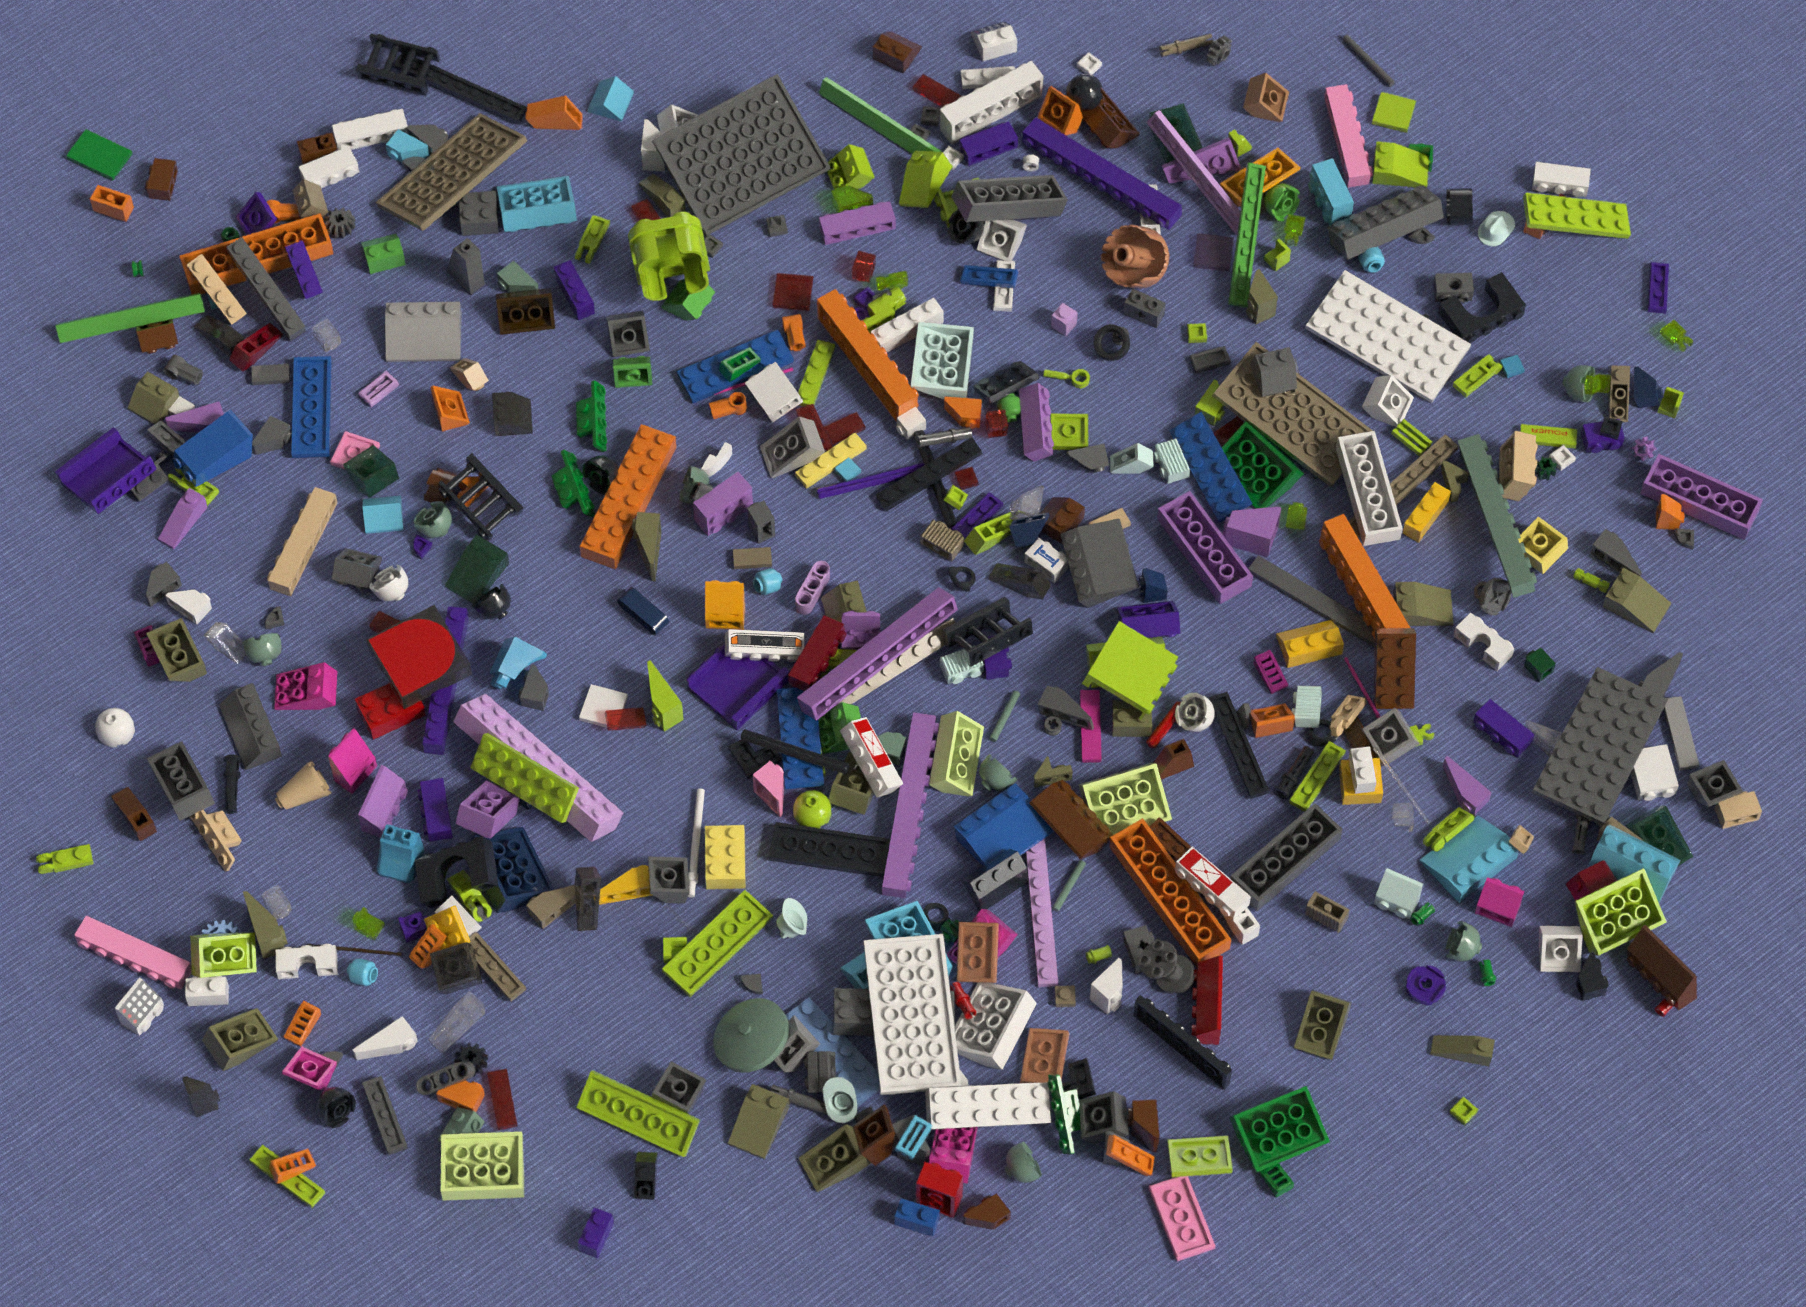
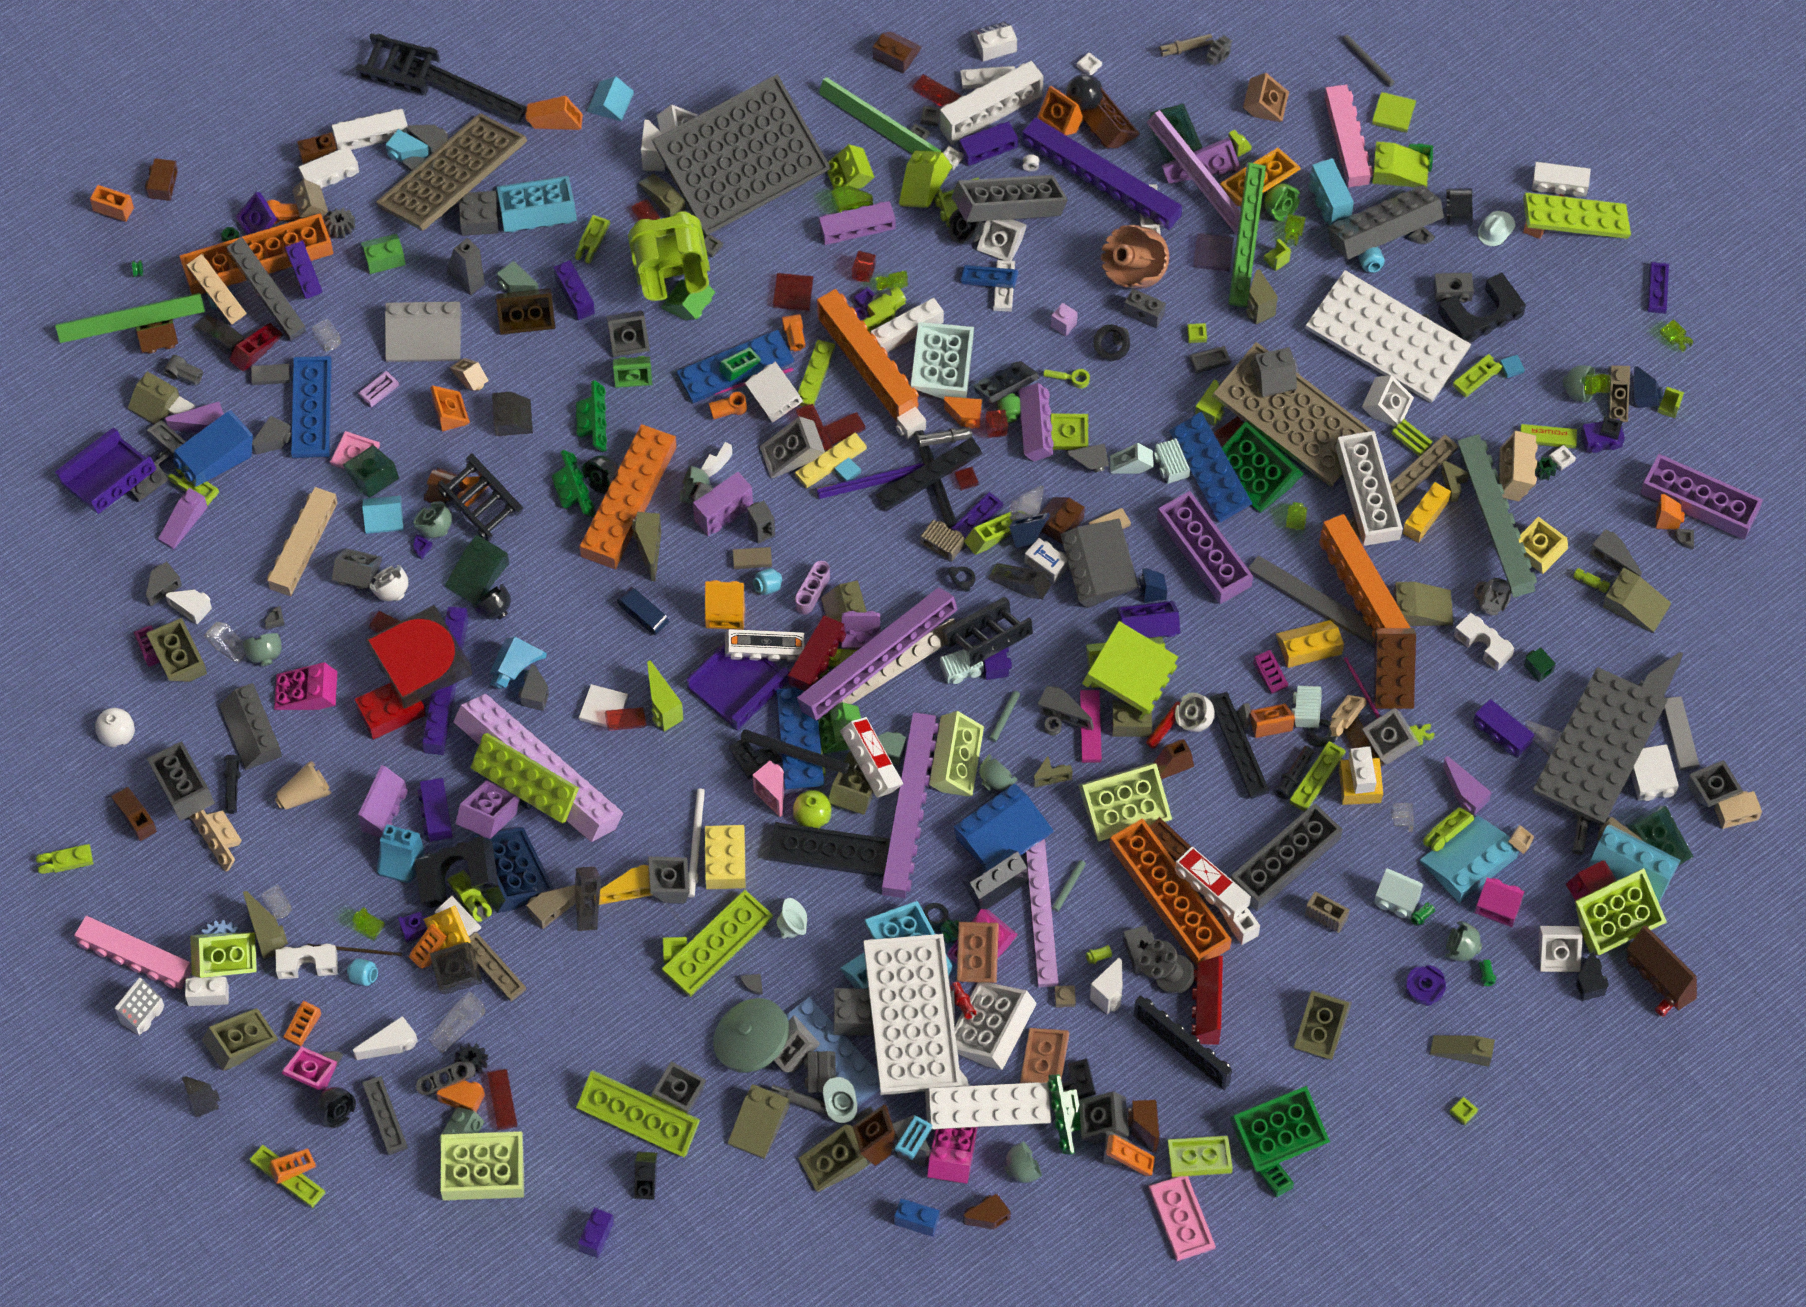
green tile [66,129,132,181] -> none
dark pink slope [328,728,377,794] -> none
dark grey tile [766,215,788,237] -> none
red brick [916,1162,963,1218] -> none
lime tile [944,485,968,510] -> none
reddish brown slope [1029,780,1113,860] -> none
medium lavender slope [1223,507,1281,557] -> none
clear piece [1373,747,1431,825] -> none
medium lavender gear [1632,436,1657,461] -> none

